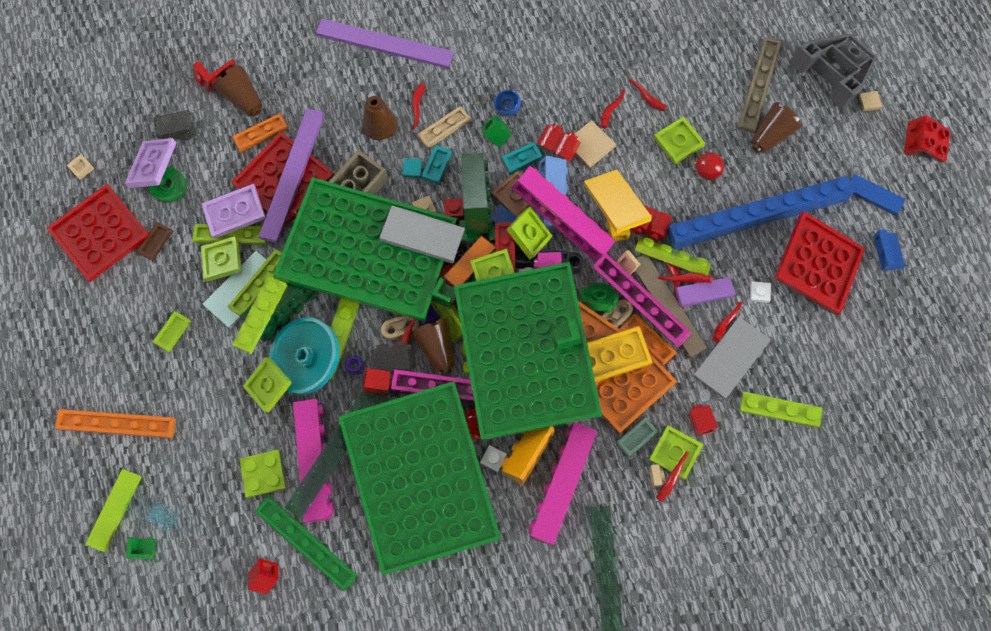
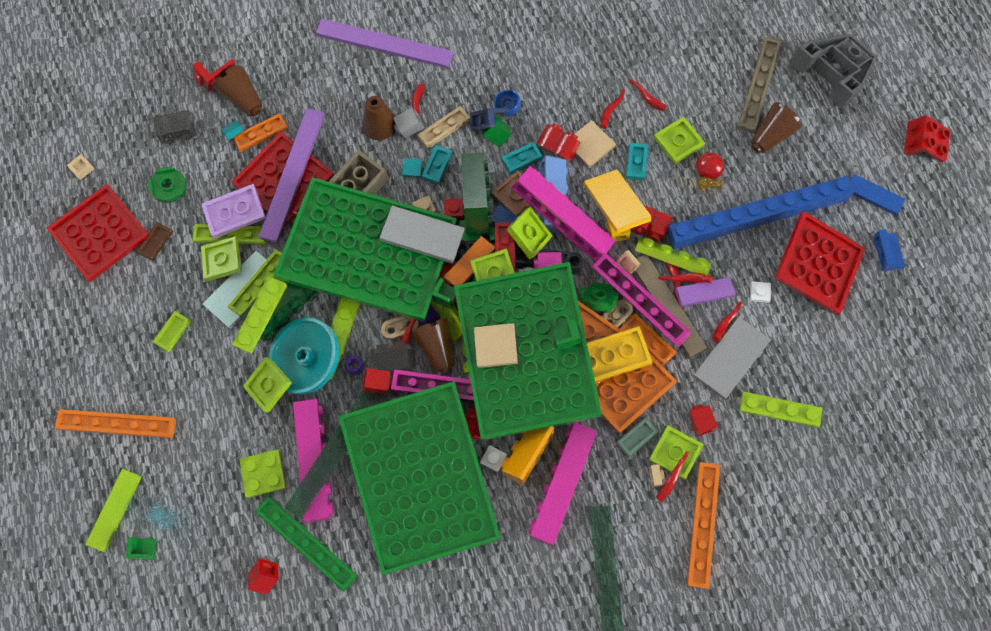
lavender plate [125,138,176,188] -> none
tan tile [858,91,882,112] -> none
none -> teal tile [221,120,243,140]
none -> light grey brick [393,108,425,138]
none -> dark blue panel [470,108,506,131]
none -> tan tile [474,323,518,368]
none -> teal plate [626,143,648,181]
none -> orange plate [687,462,720,589]
none -> clear yellow arm [697,177,722,190]

